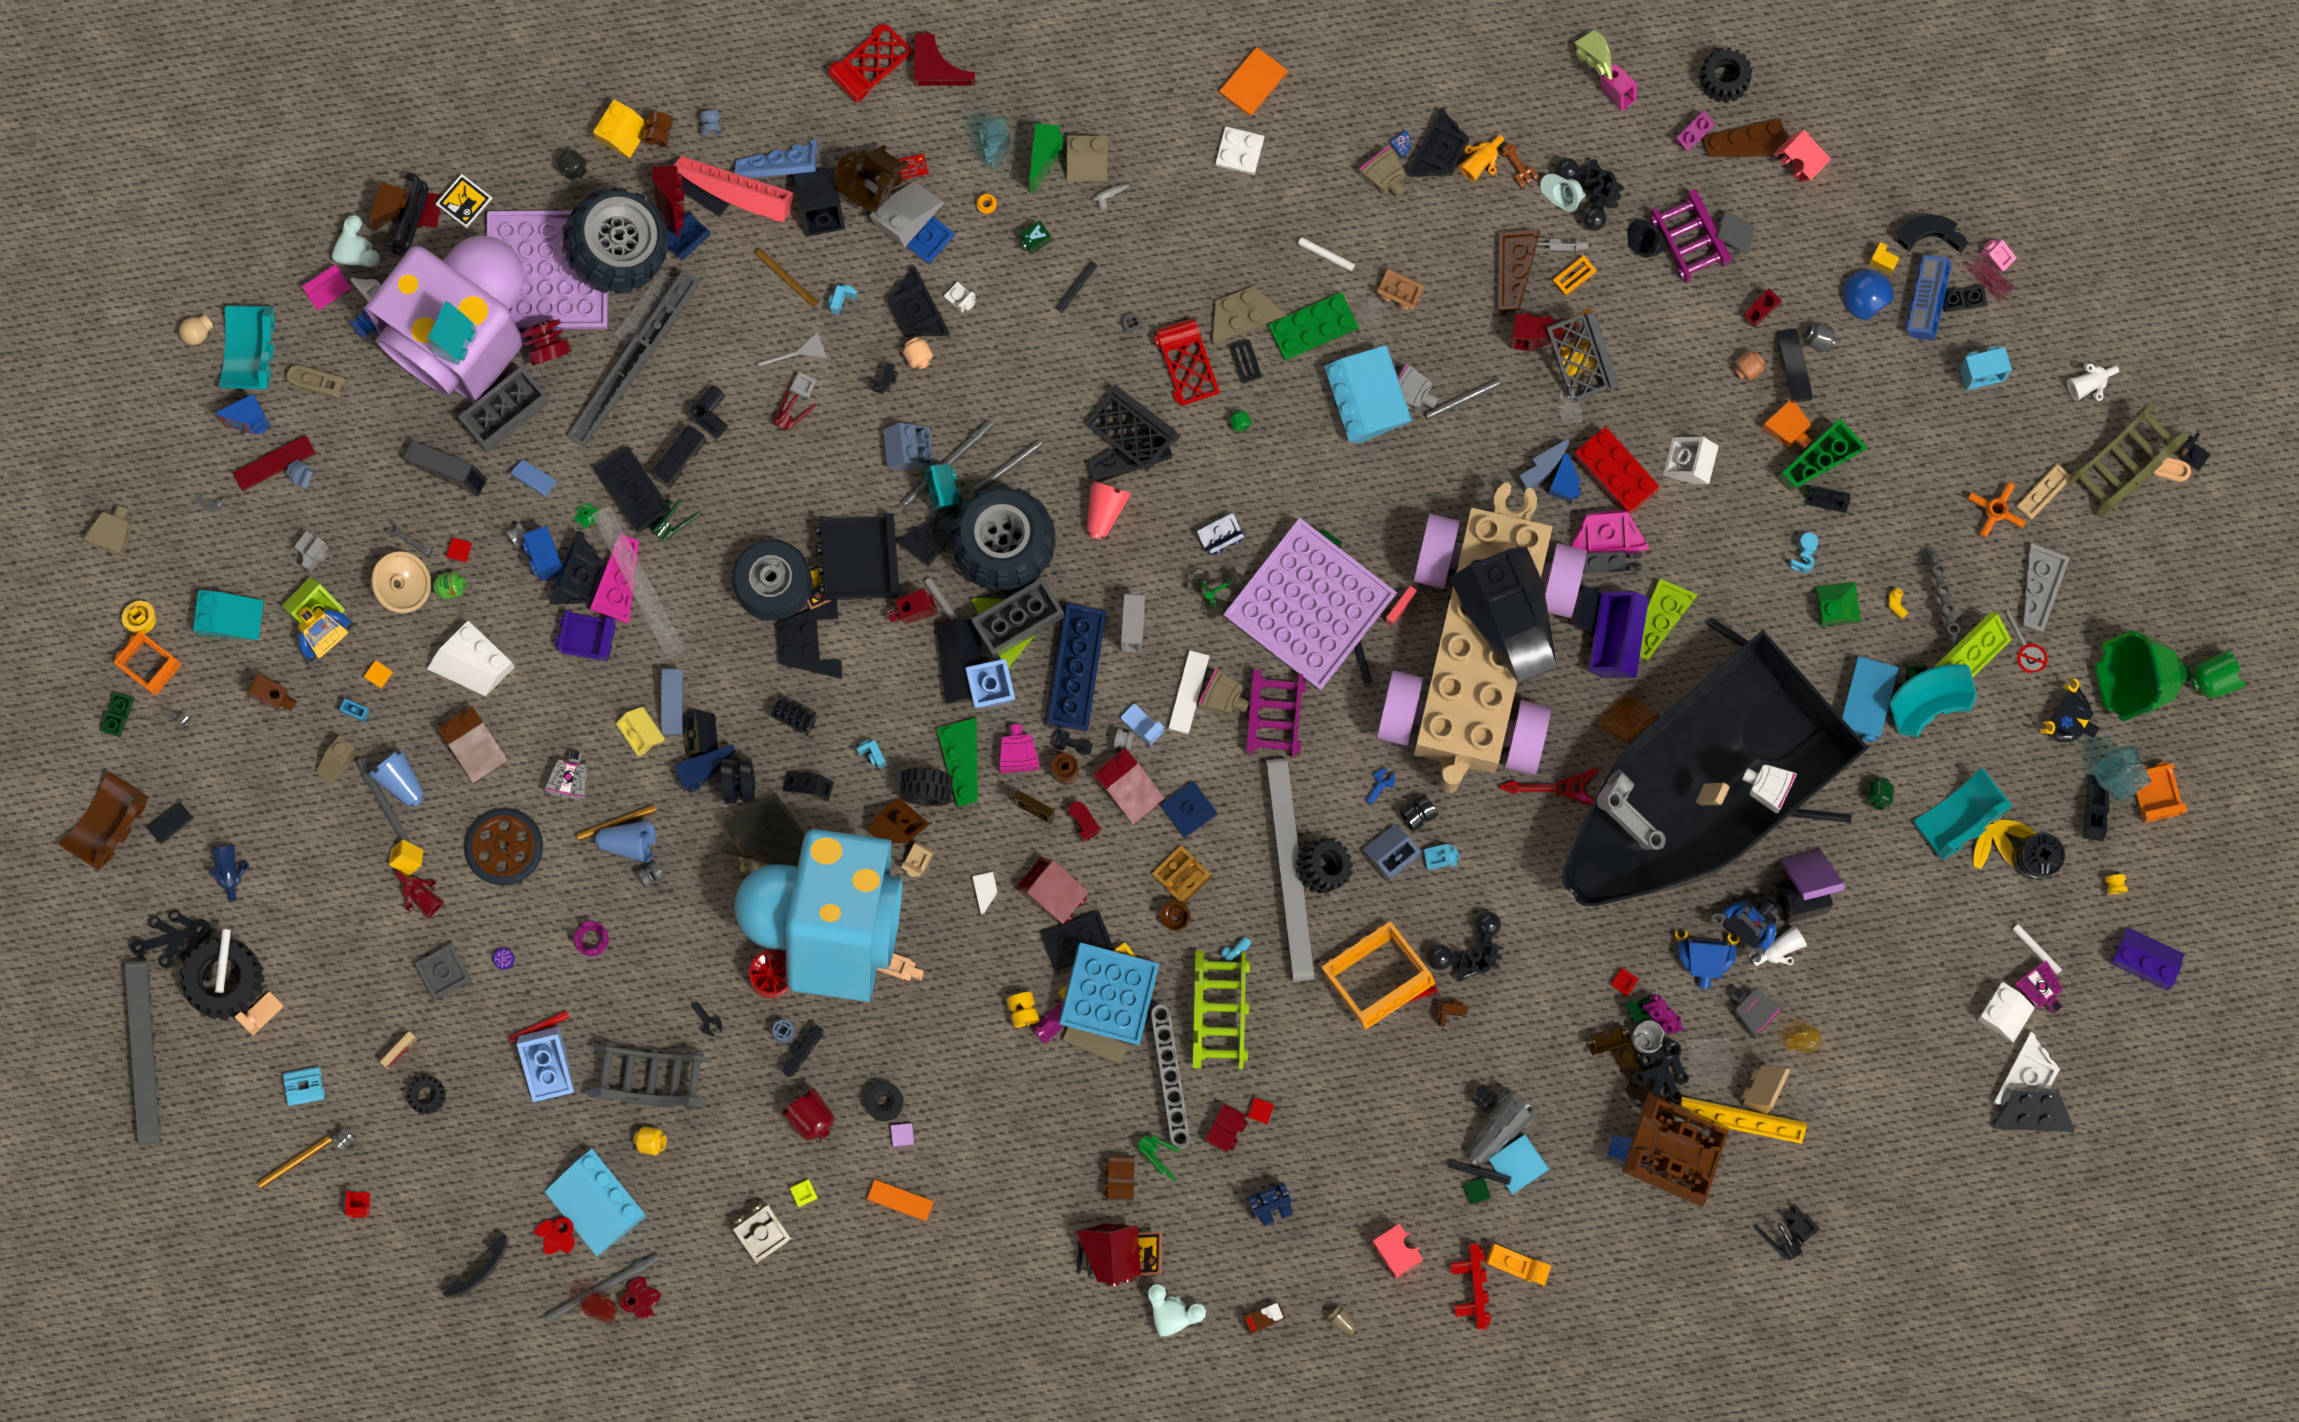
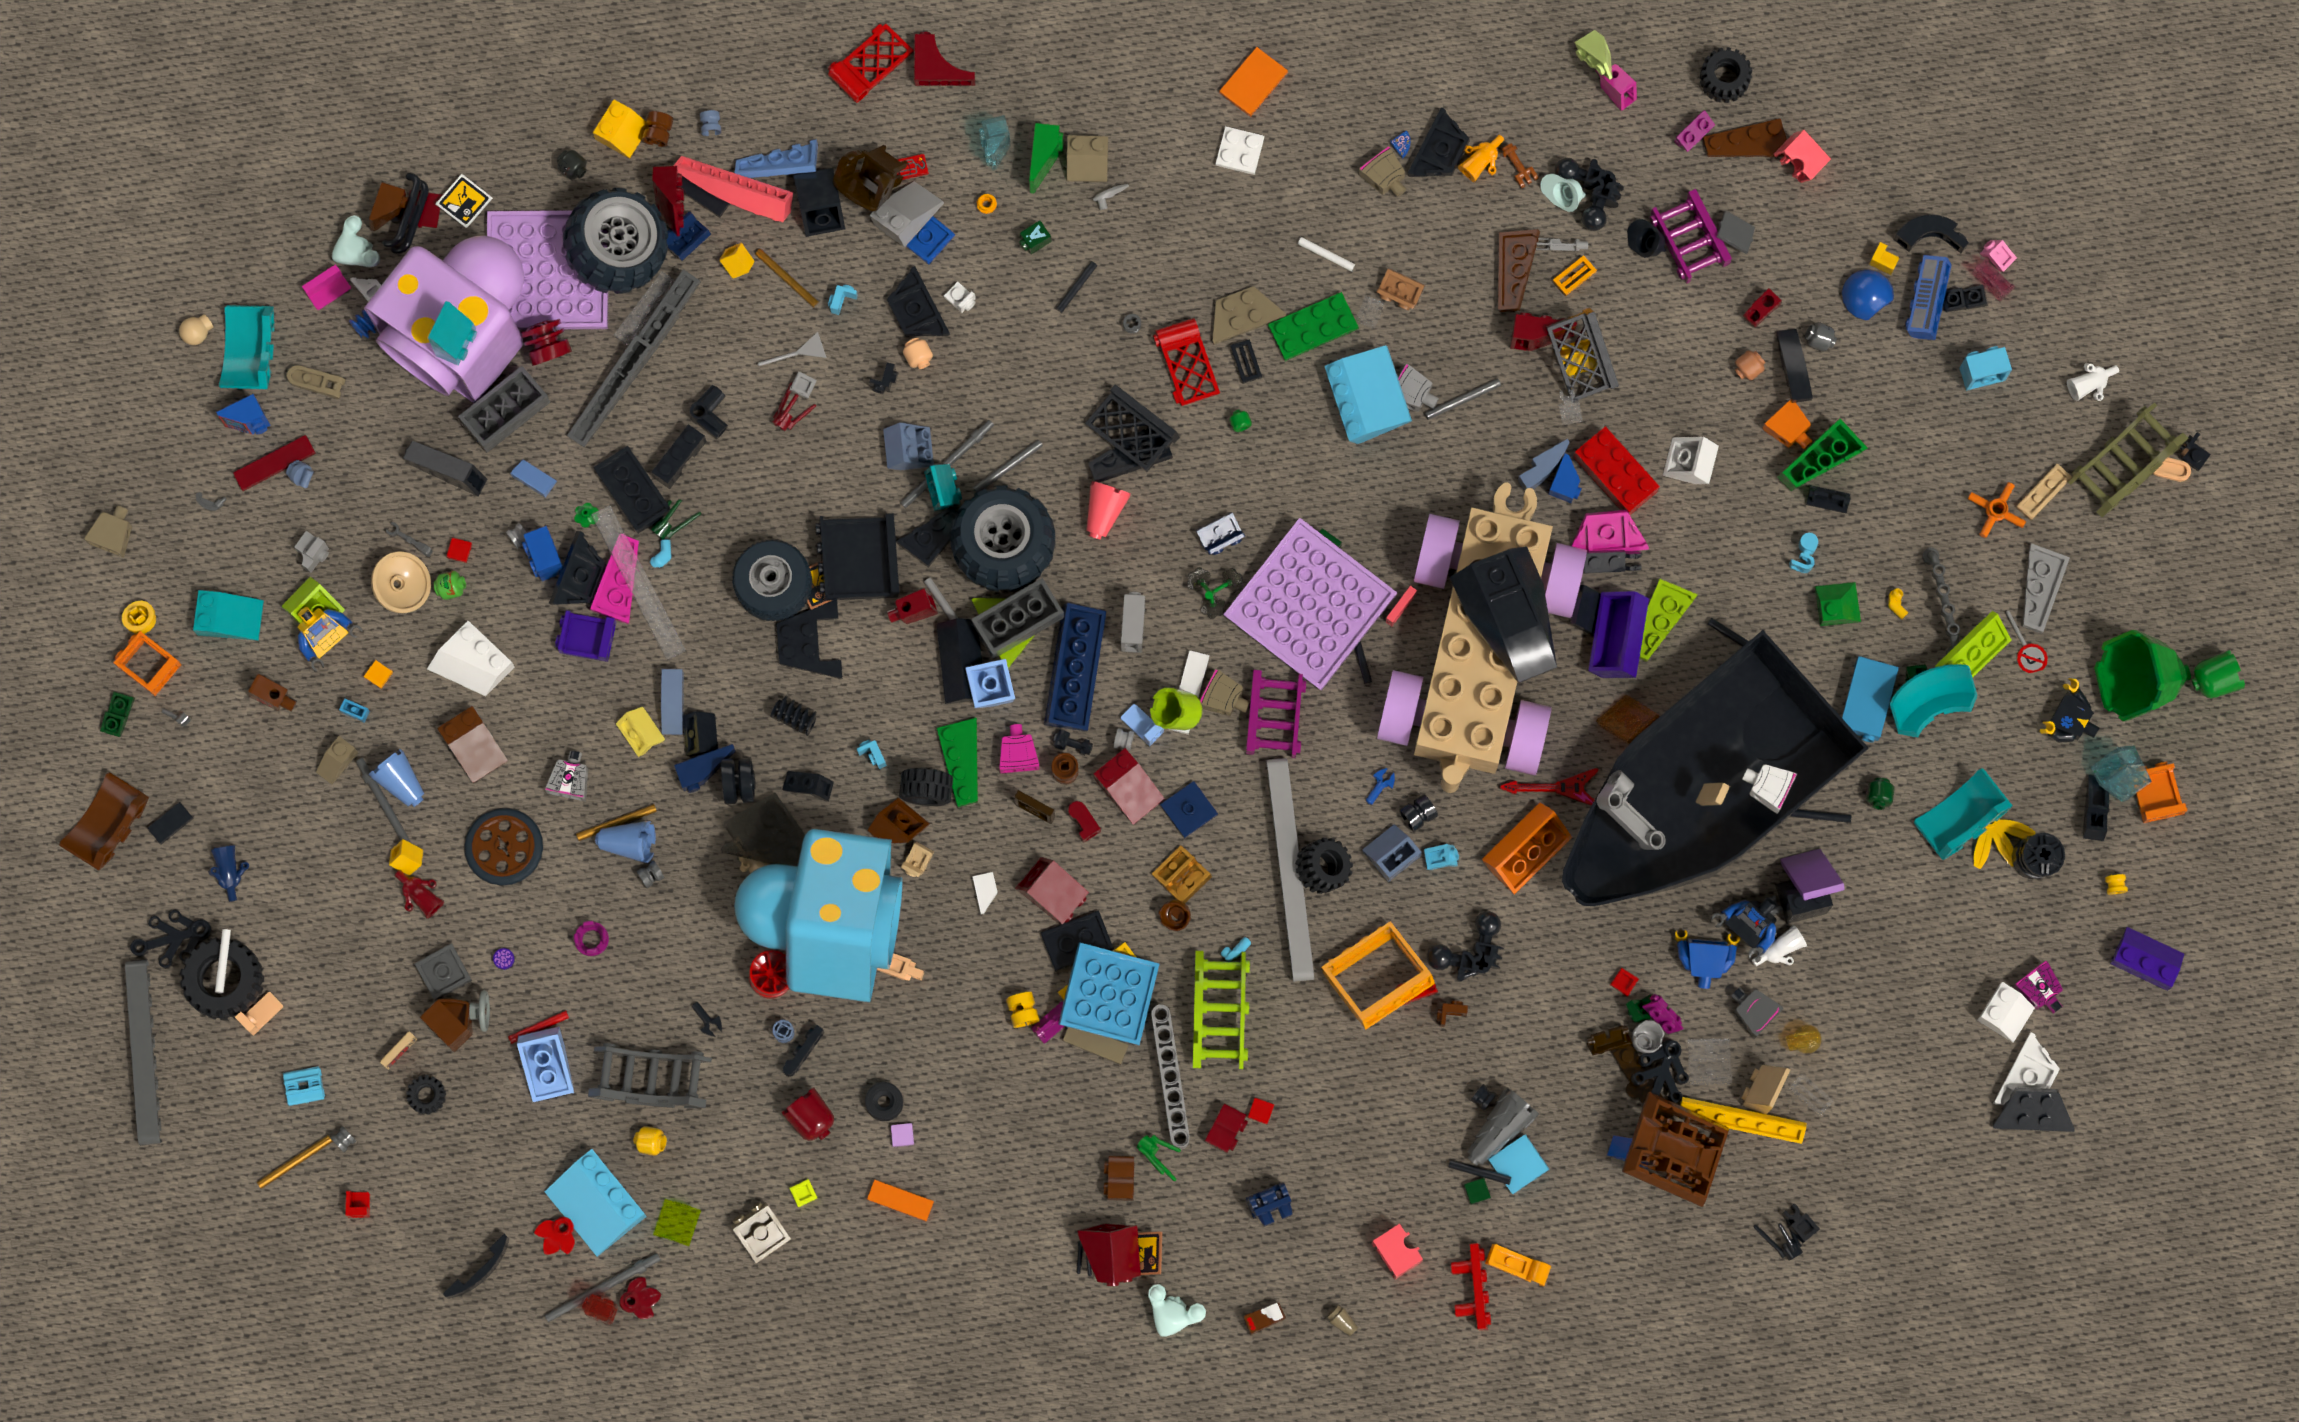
white bar [2012,924,2062,975] -> none
none -> reddish brown piece [420,990,490,1052]
none -> medium azure arm [650,540,671,568]
none -> clear neon green piece [653,1199,701,1246]
none -> yellow panel [719,242,754,278]
none -> lime cylinder [1150,688,1203,730]
none -> orange slope [1482,802,1573,895]

